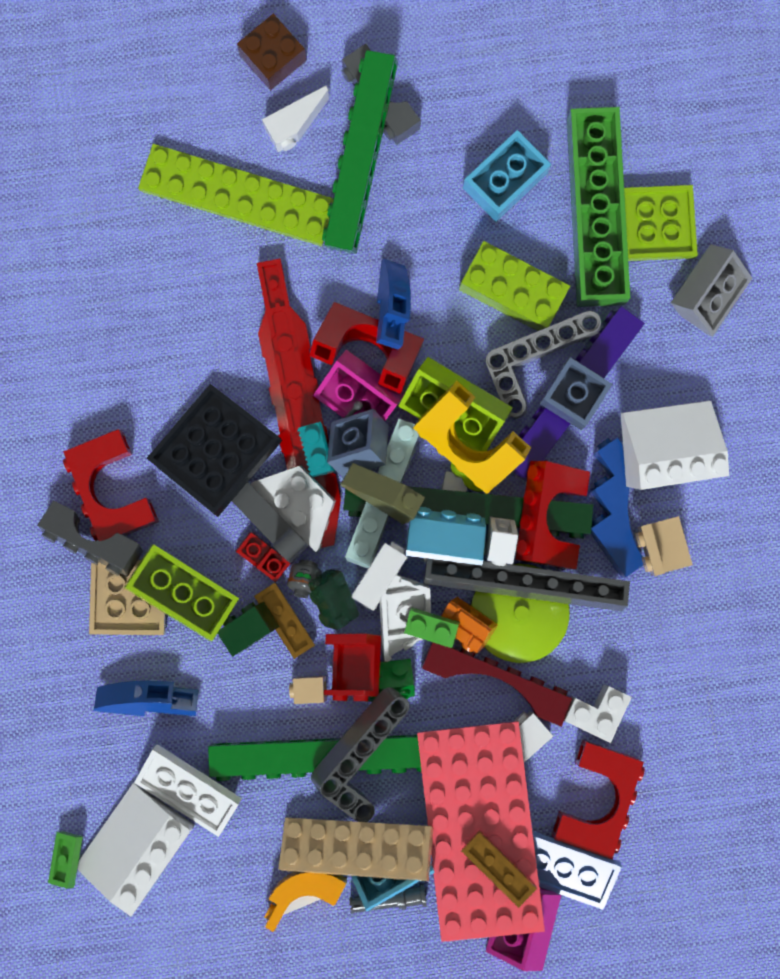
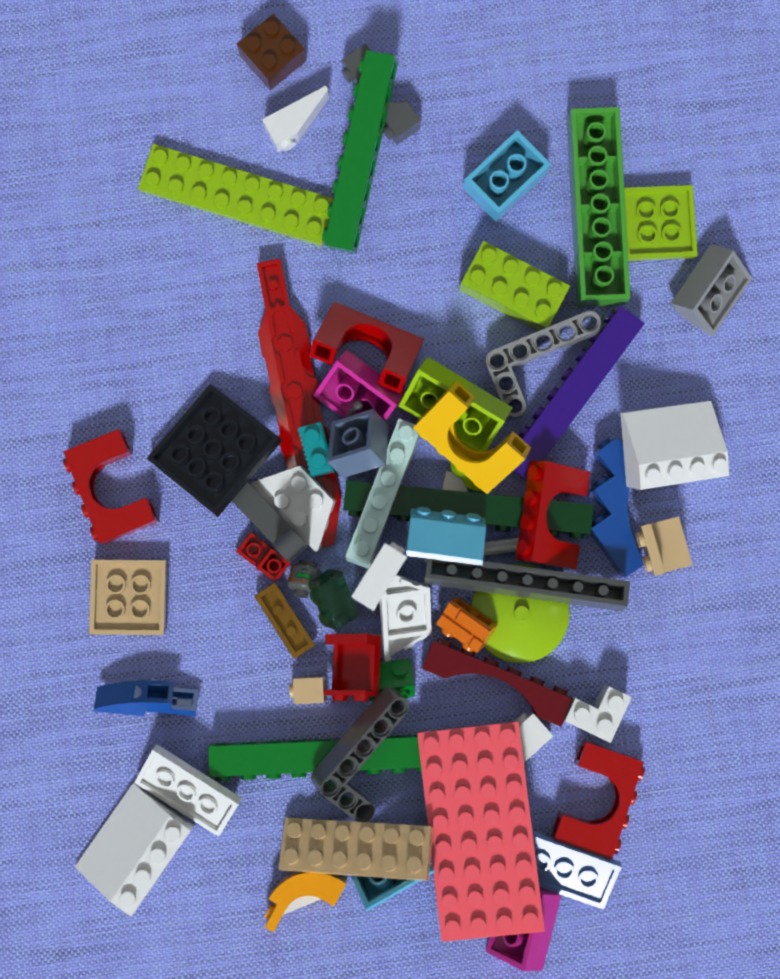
dark grey arch [37,500,143,577] -> none
bright green plate [48,831,83,889] -> none
lime brick [123,544,239,641] -> none
dark green brick [217,602,280,657] -> none
olive slope [340,463,425,525] -> none
dark grey pin [349,883,427,914] -> none
blue slope [376,258,411,349] -> none
bright green plate [404,607,460,648] -> none
pearl gold plate [461,831,537,908] -> none
white brick [485,517,518,566] -> none
sand blue brick [540,357,613,430] -> none

